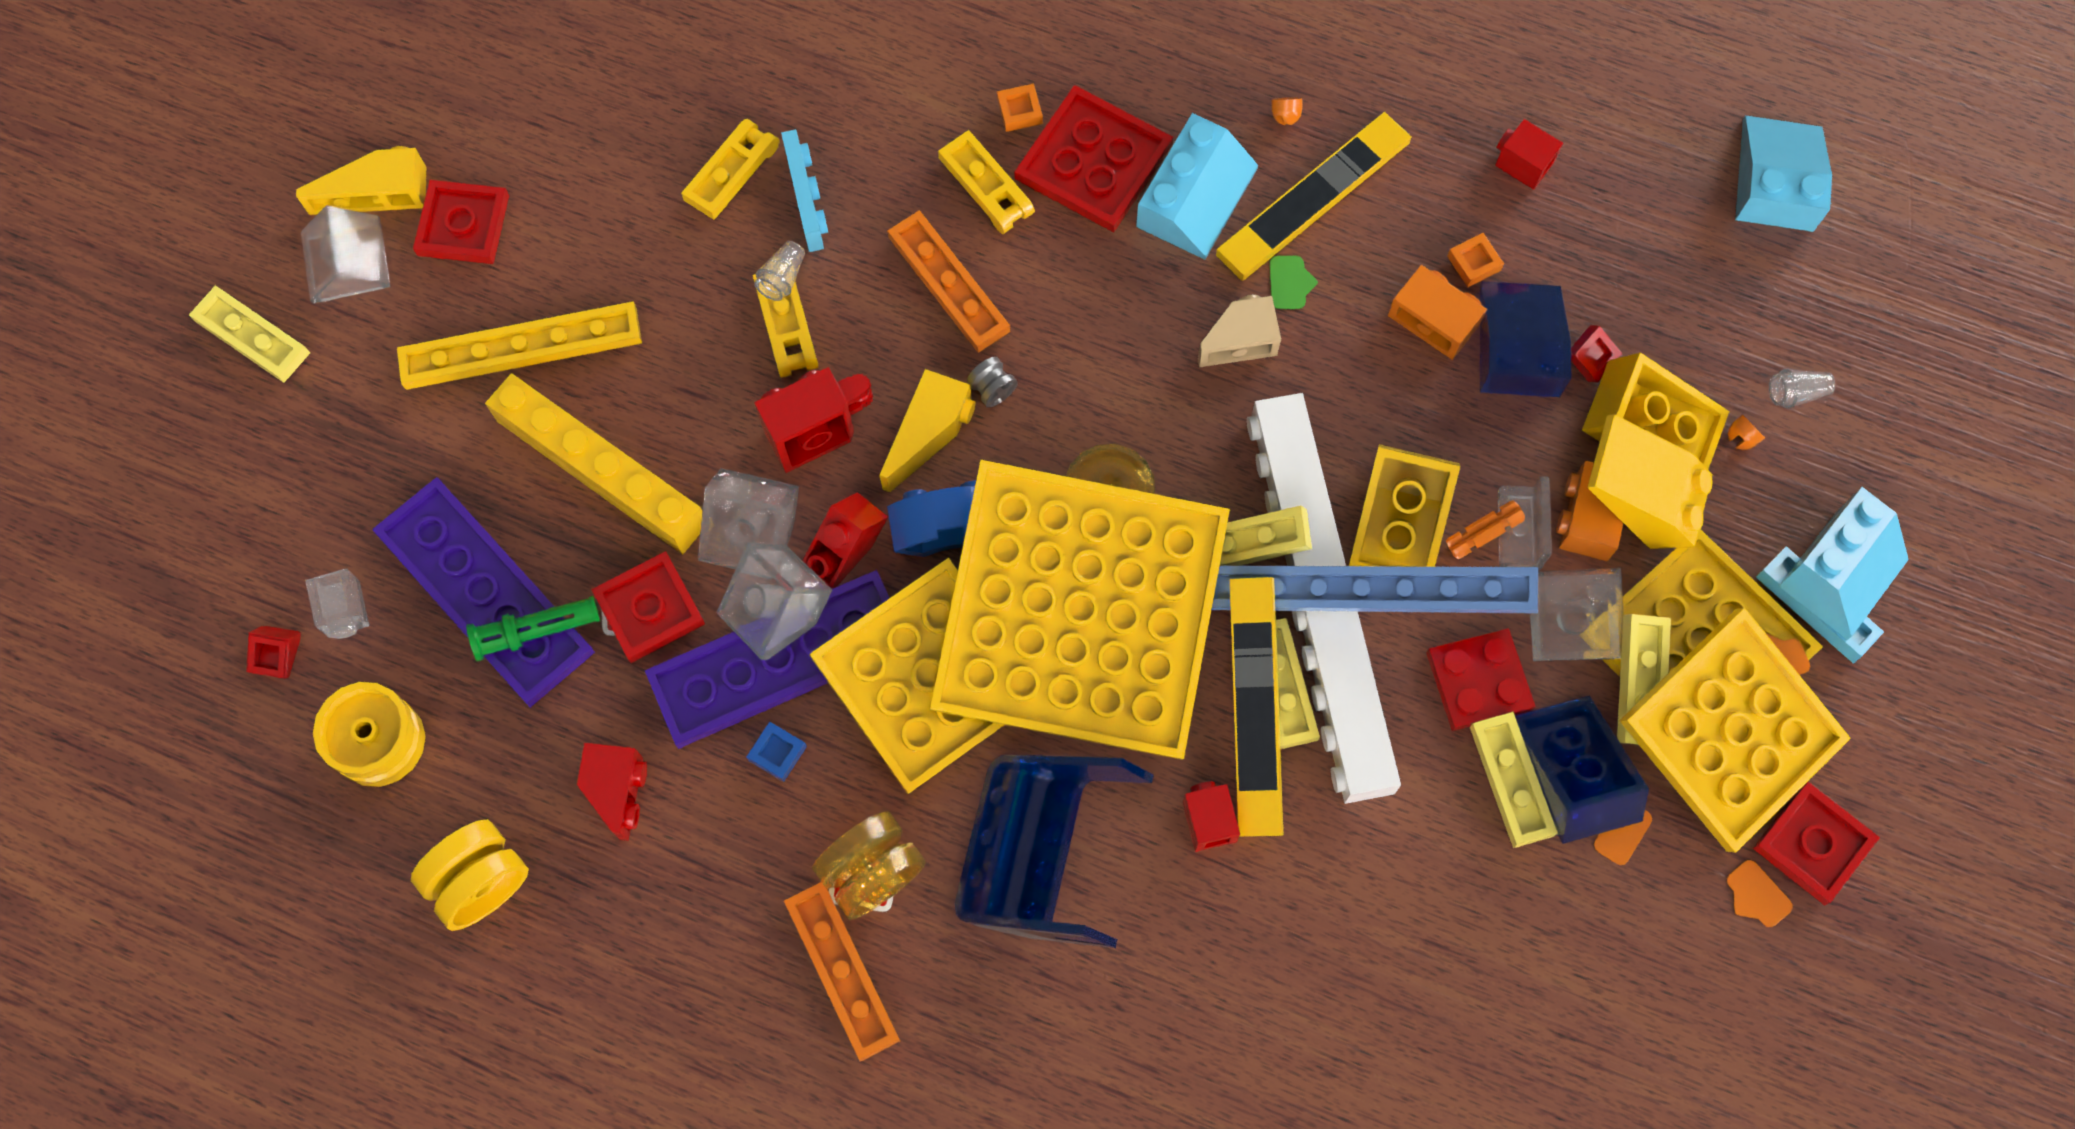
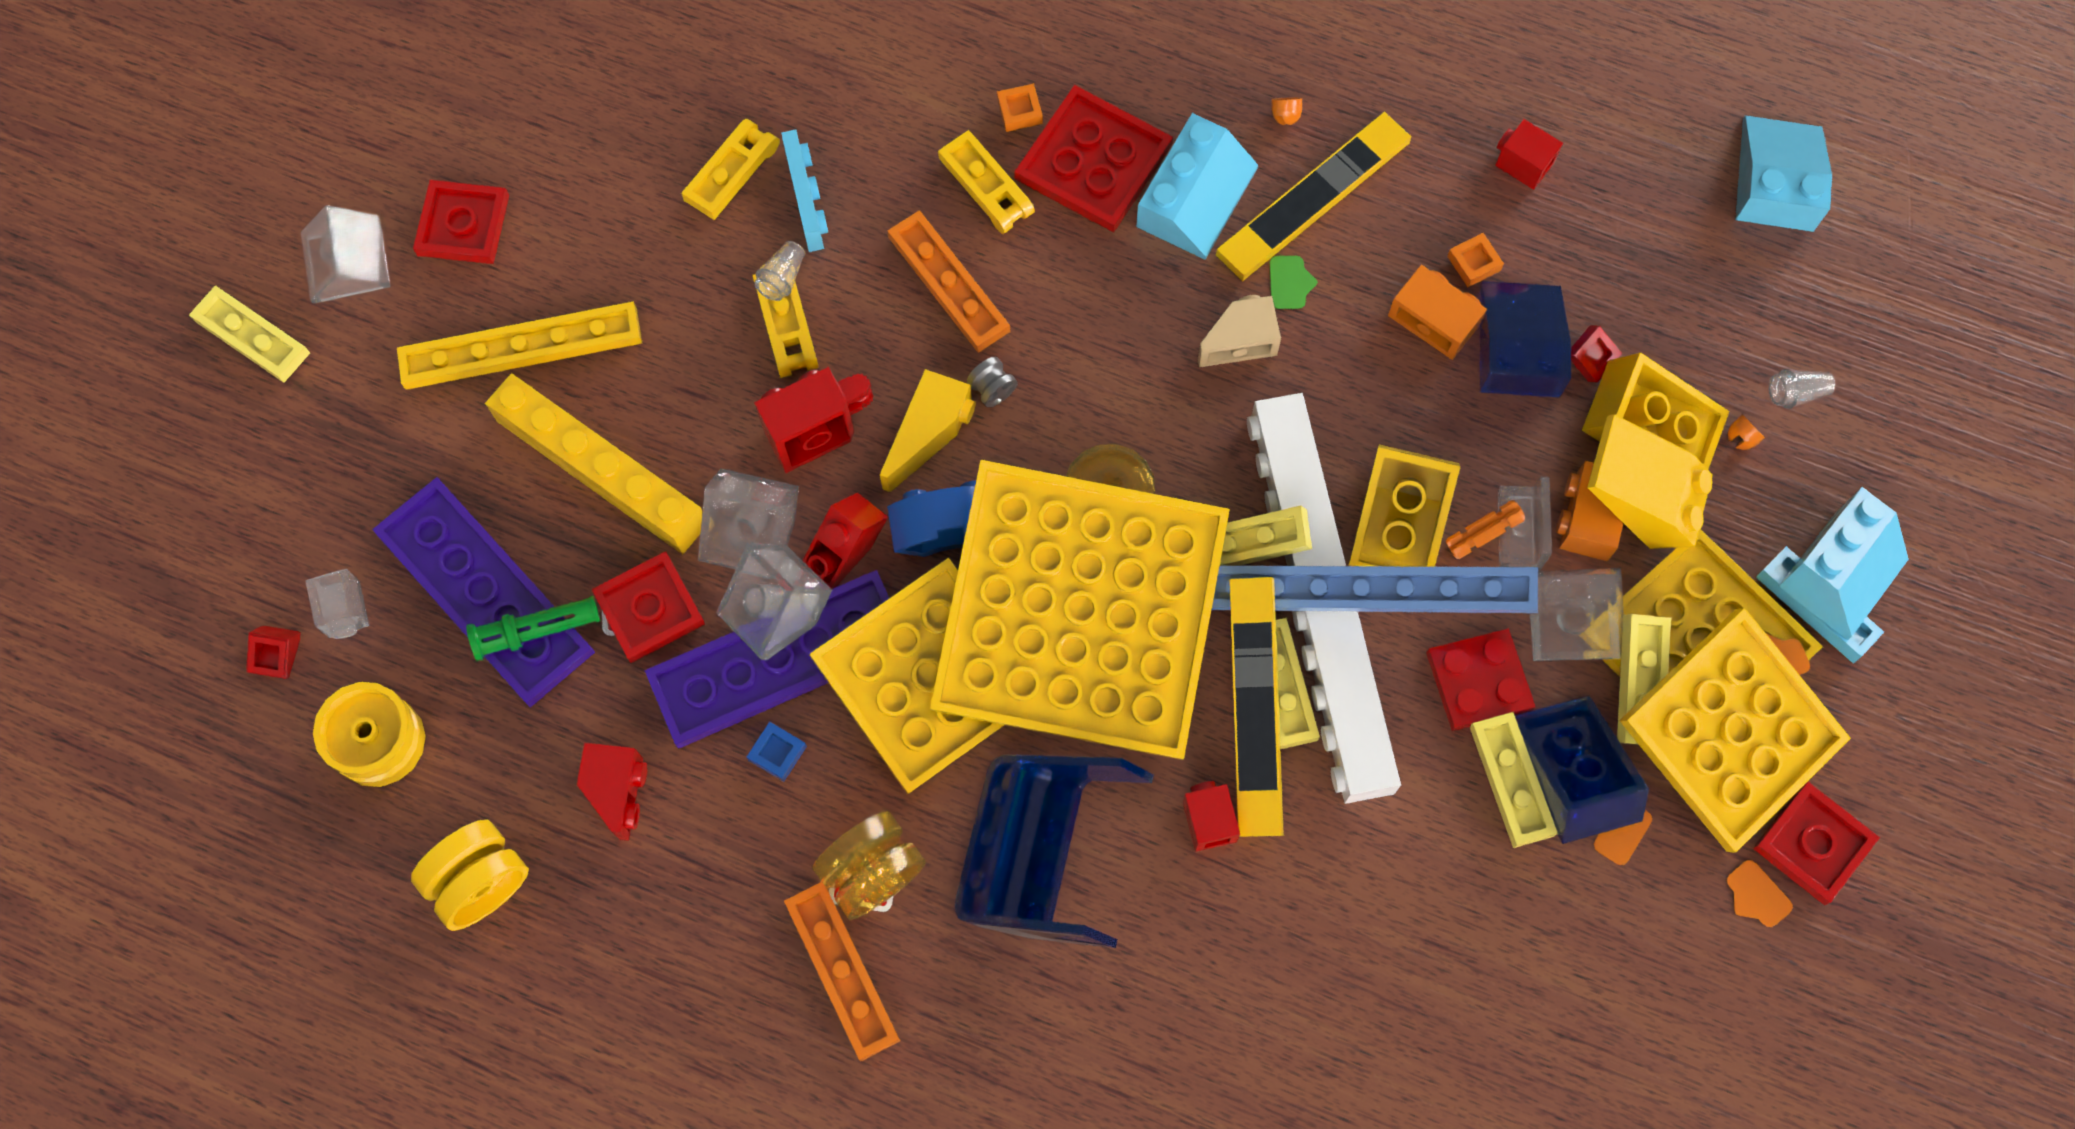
yellow slope [296,146,427,215] -> none

